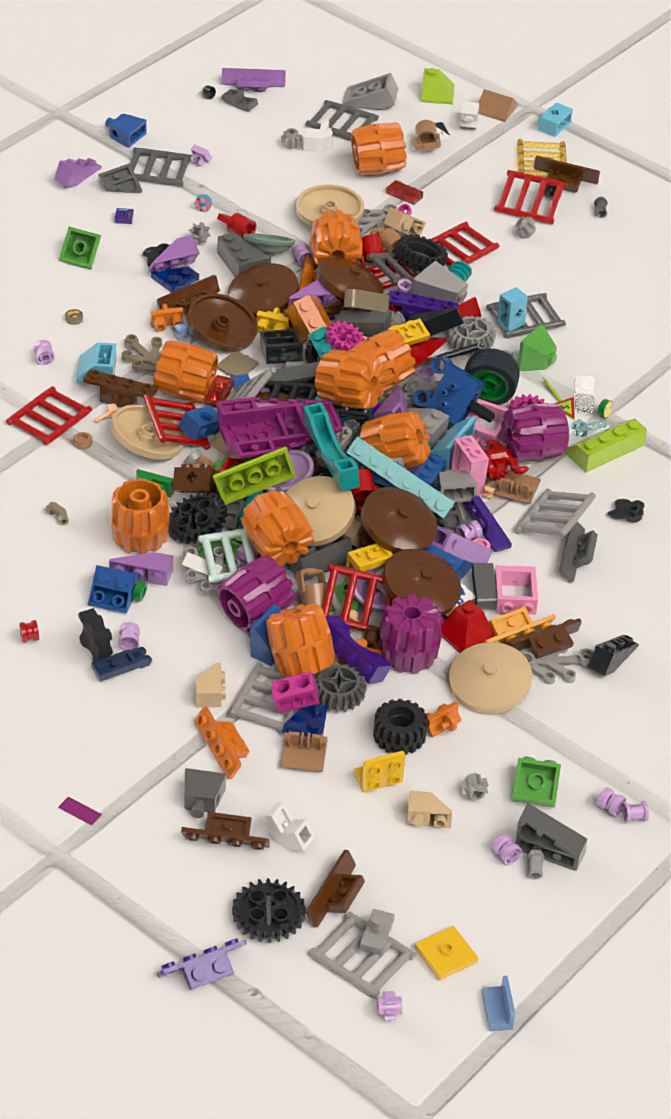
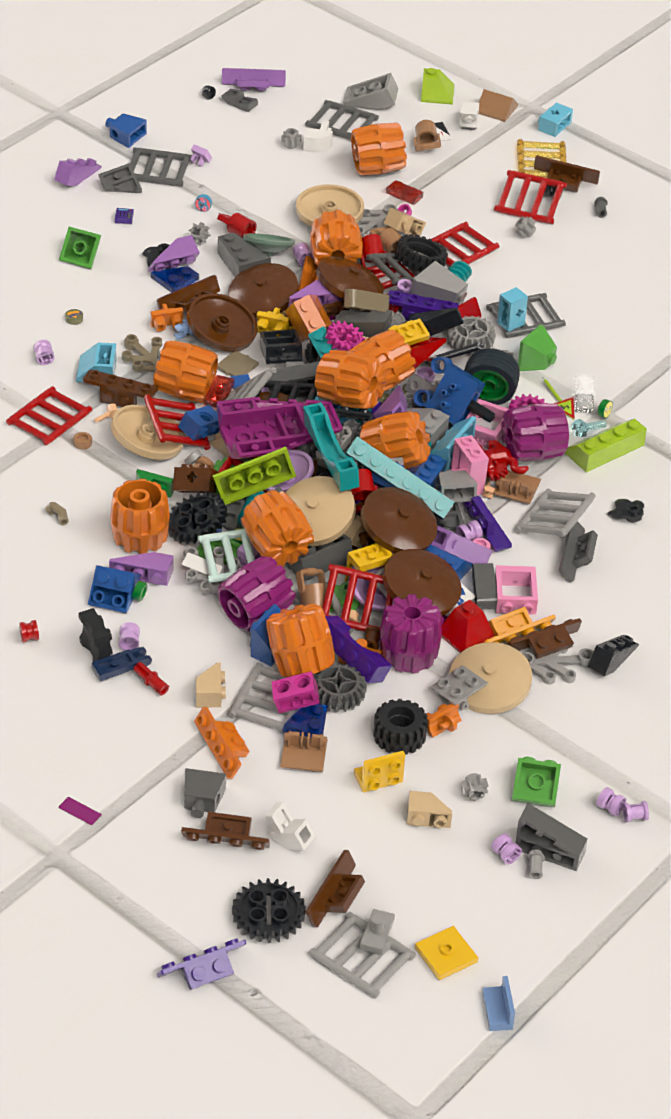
lavender gear [377,991,402,1021] -> none
none -> red axle [133,662,170,696]
none -> light grey hinge [430,665,488,710]

